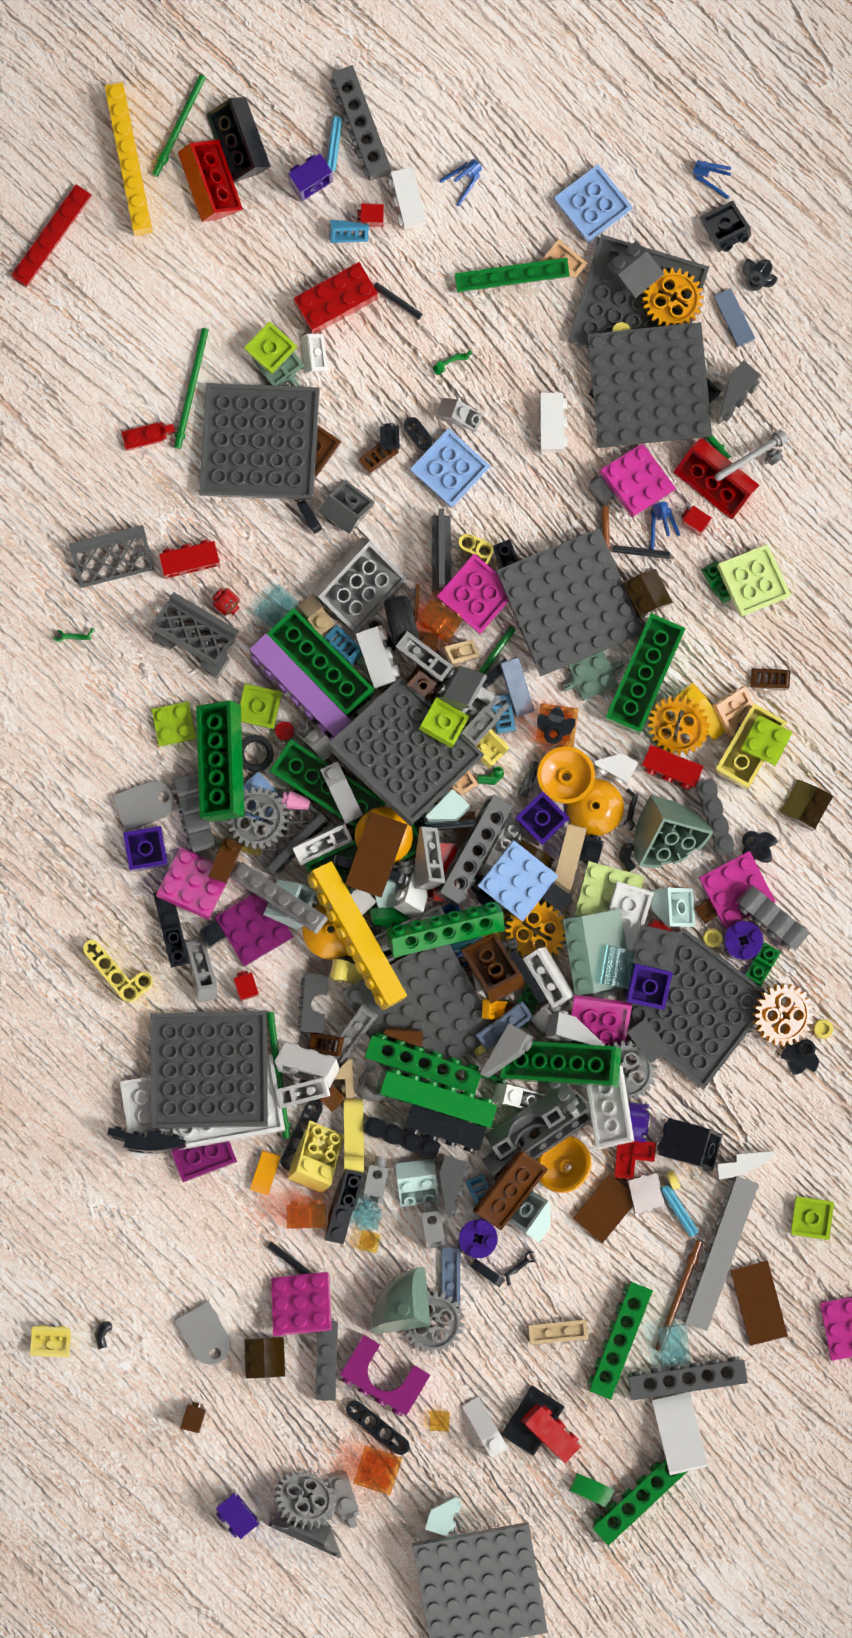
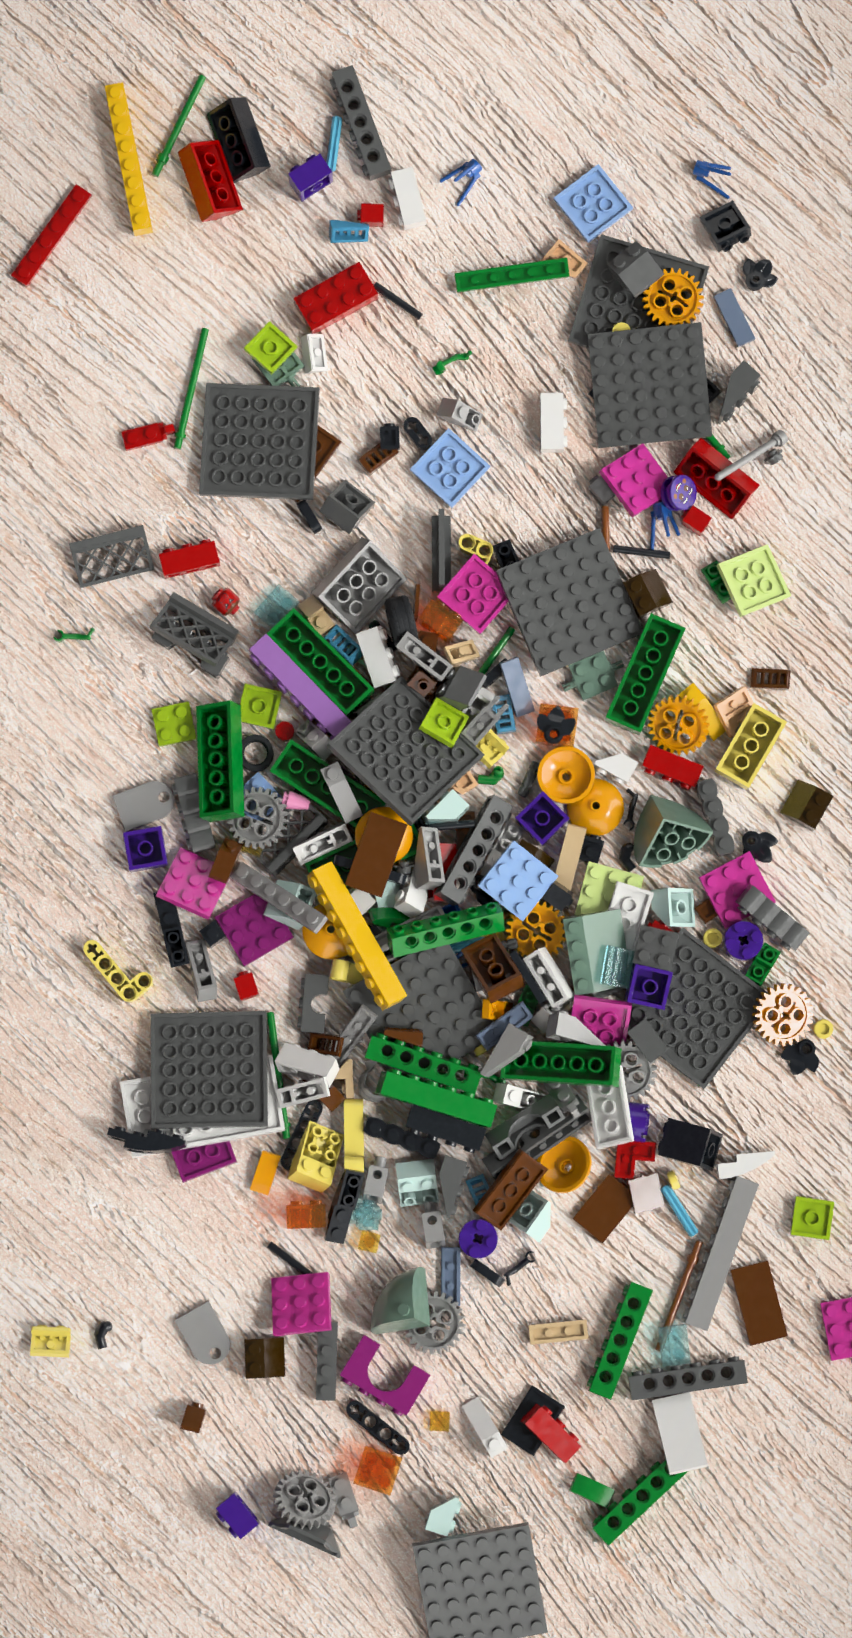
lime plate [741,715,793,767] -> none
none -> dark purple head [660,475,697,511]

